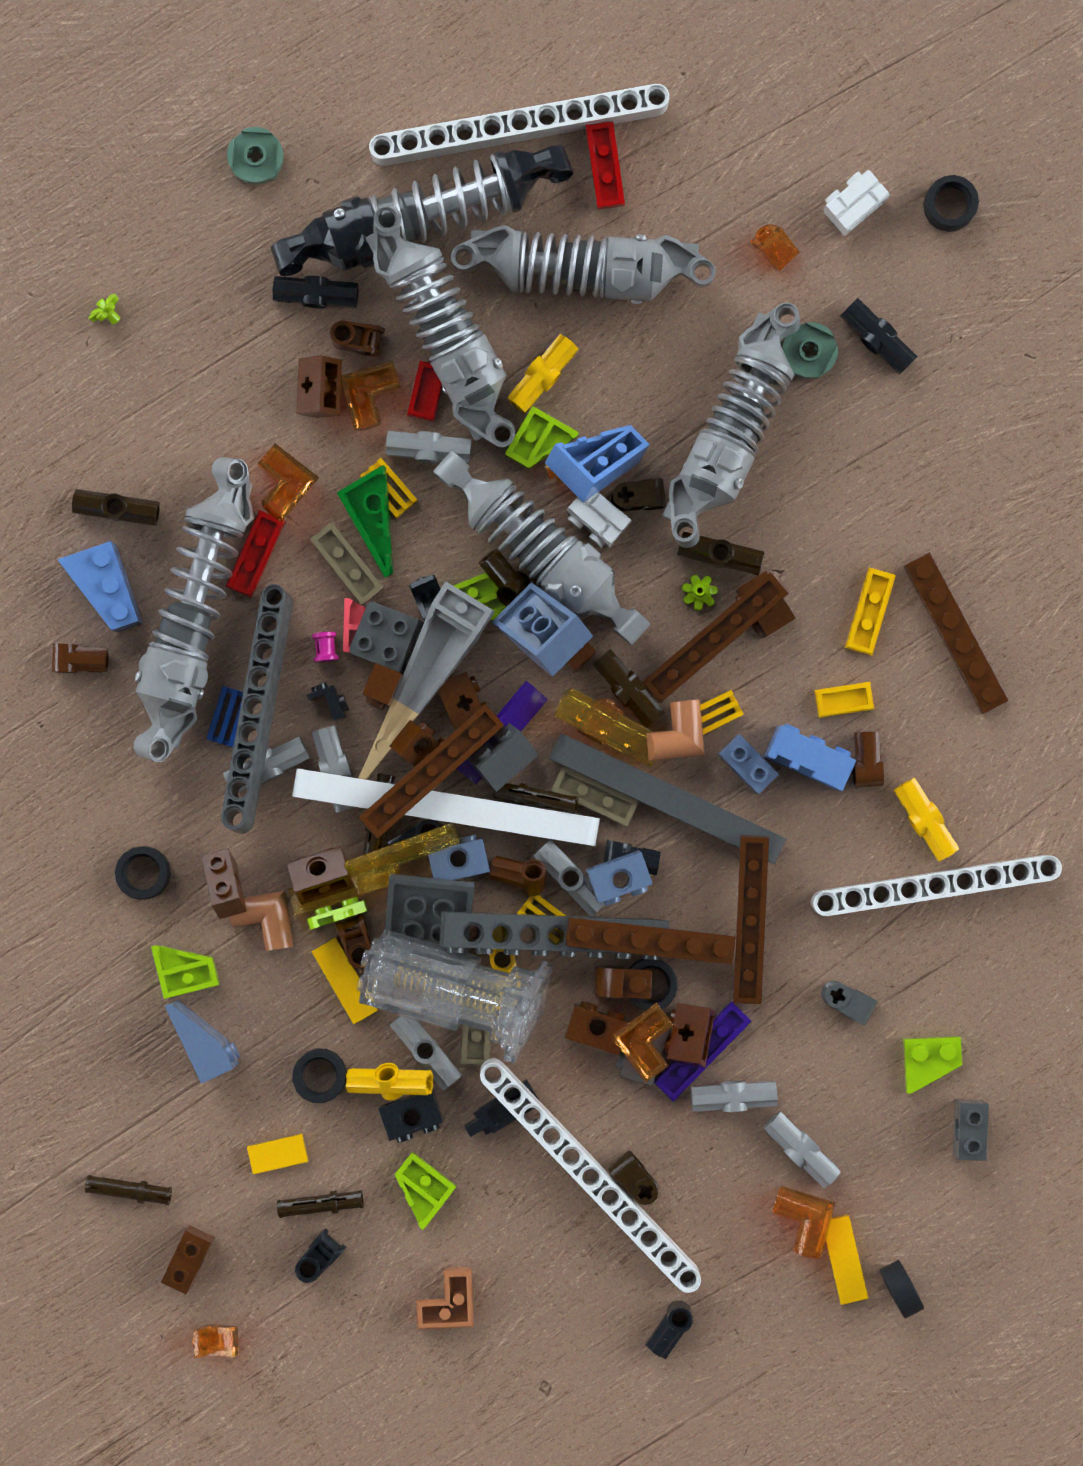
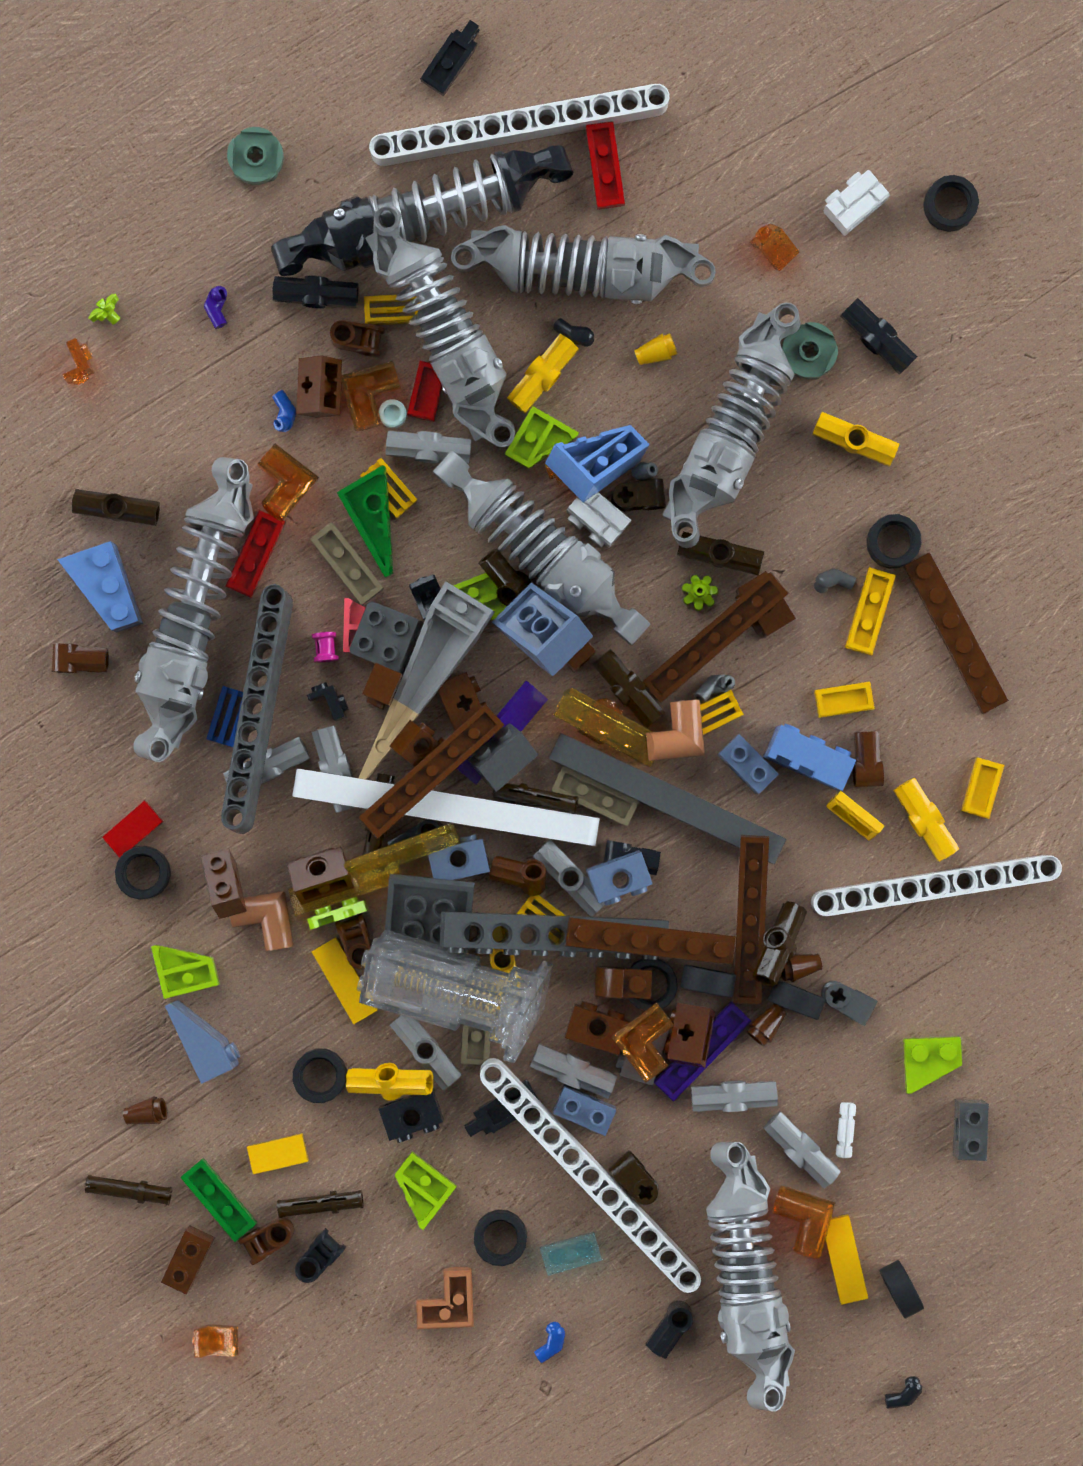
none -> clear orange bracket [62,338,94,385]
none -> red tile [102,800,164,858]
none -> reddish brown cone [123,1096,168,1125]
none -> green plate [180,1158,258,1242]
none -> dark purple arm [204,286,227,329]
none -> reddish brown piece [238,1217,294,1265]
none -> blue arm [272,390,296,432]
none -> yellow tile [364,295,420,325]
none -> light aqua tile [378,399,407,428]
none -> black hinge [420,20,480,97]
none -> black tyre [474,1210,527,1266]
none -> light grey piece [530,1044,617,1099]
none -> blue arm [534,1322,565,1363]
none -> clear light blue plate [540,1231,602,1276]
none -> black arm [553,318,594,347]
none -> sand blue brick [553,1084,616,1136]
none -> dark grey arm [631,462,658,481]
none -> yellow cone [634,333,678,366]
none -> black tyre [680,965,736,997]
none -> dark grey arm [694,675,735,703]
none -> light grey piece [706,1142,795,1411]
none -> reddish brown cone [747,1004,787,1046]
none -> dark brown piece [753,901,807,987]
none -> black tyre [768,980,826,1020]
none -> reddish brown cone [781,953,822,982]
none -> yellow piece [812,412,899,467]
none -> dark grey arm [814,569,856,593]
none -> yellow tile [826,791,884,841]
none -> white axle [836,1102,856,1158]
none -> black tyre [866,514,922,569]
none -> black arm [884,1376,922,1409]
none -> yellow tile [961,757,1005,819]

